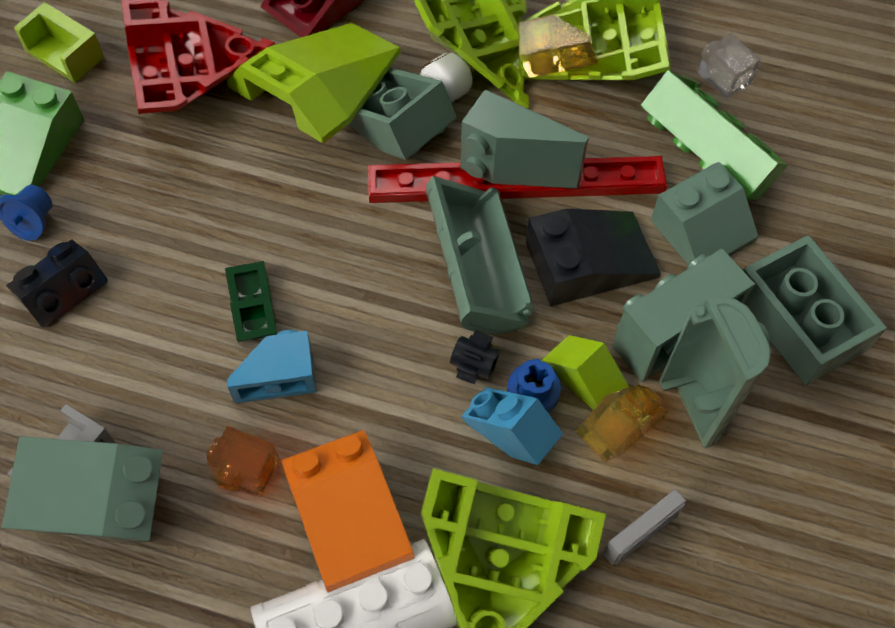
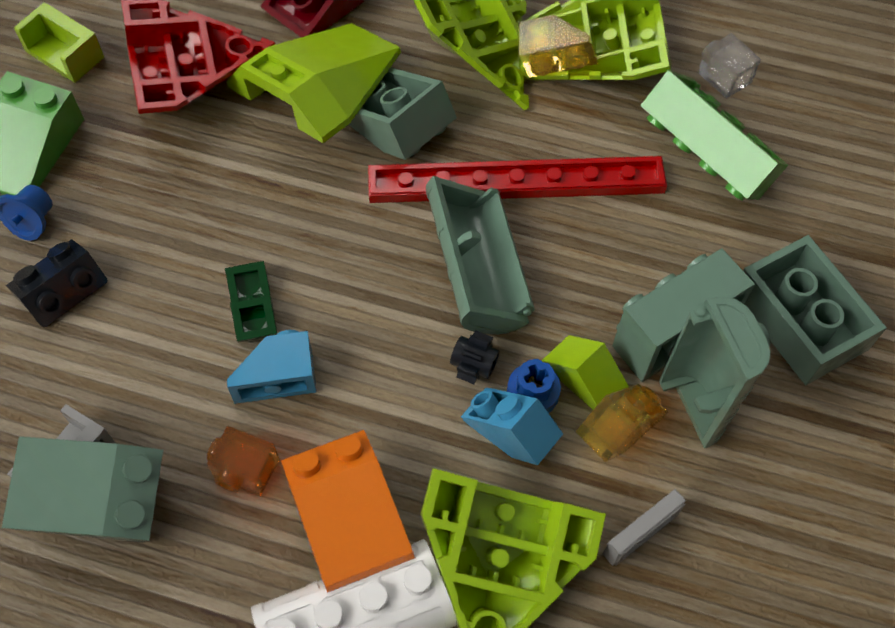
white head [420,53,472,103] -> none
sand green slope [460,90,589,188] -> none
black slope [526,208,661,306] -> none
sand green slope [650,161,758,265] -> none

